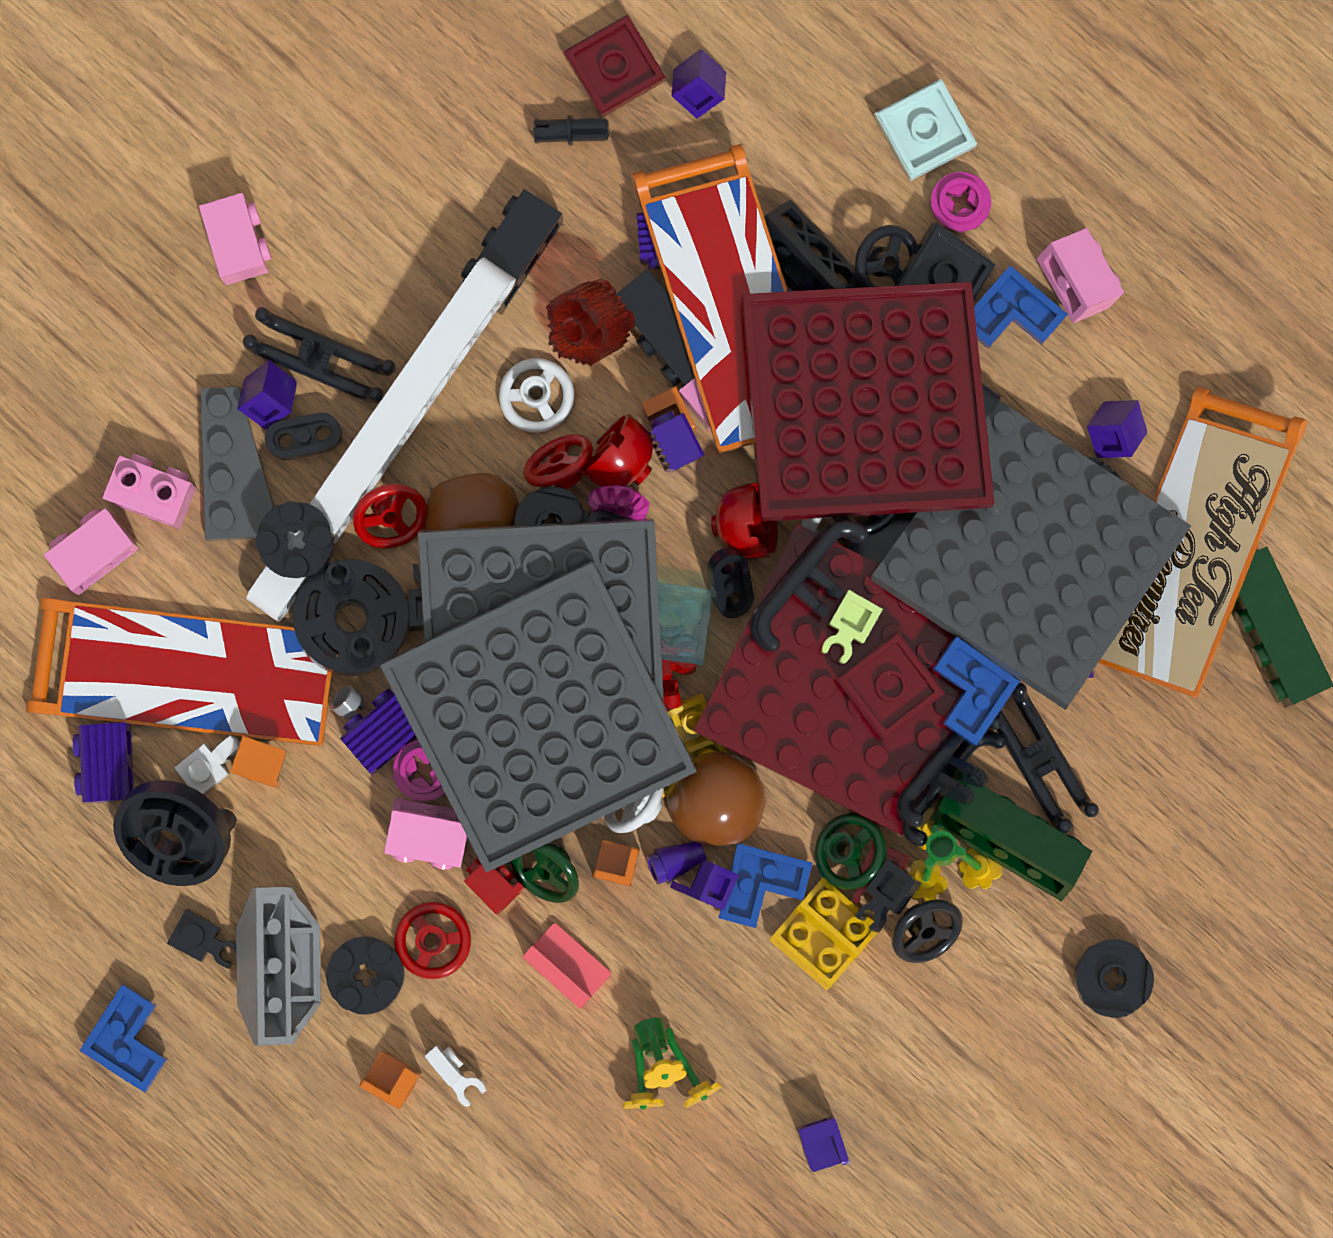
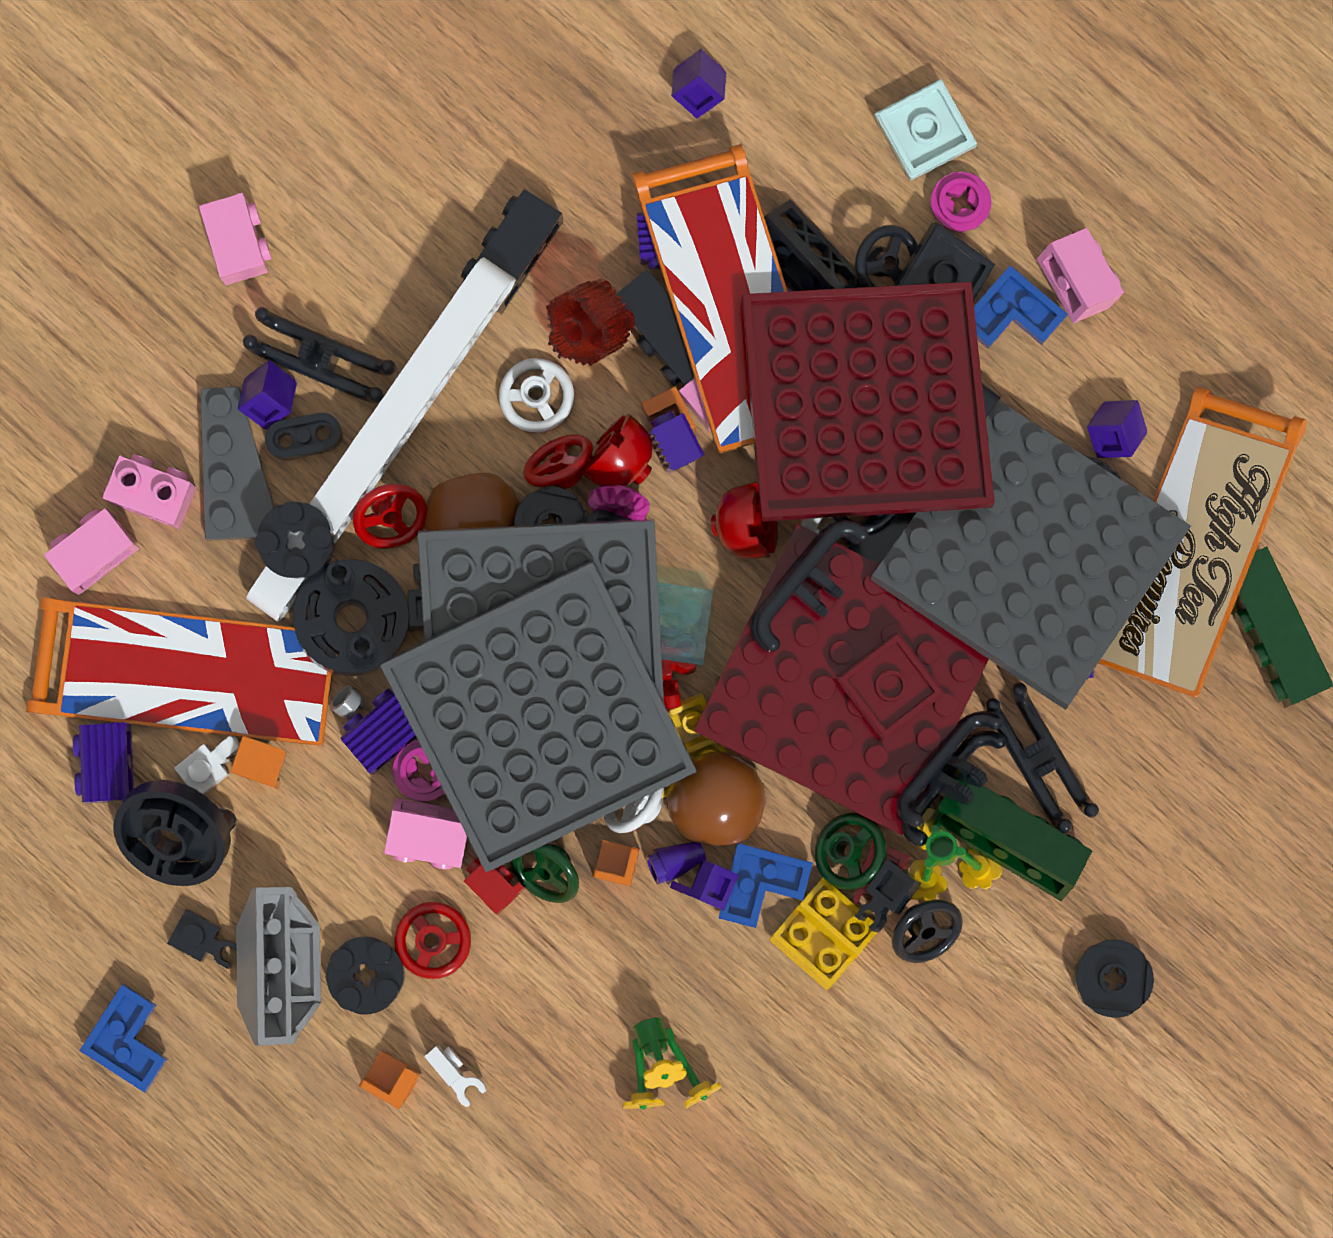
coral panel [522,923,611,1009] -> none
black axle [533,115,609,146] -> none
dark red plate [563,14,666,118] -> none
black plate [707,547,754,618] -> none
dark purple panel [797,1116,850,1172] -> none
yellowish green plate [821,590,883,664] -> none
blue plate [932,636,1020,745] -> none

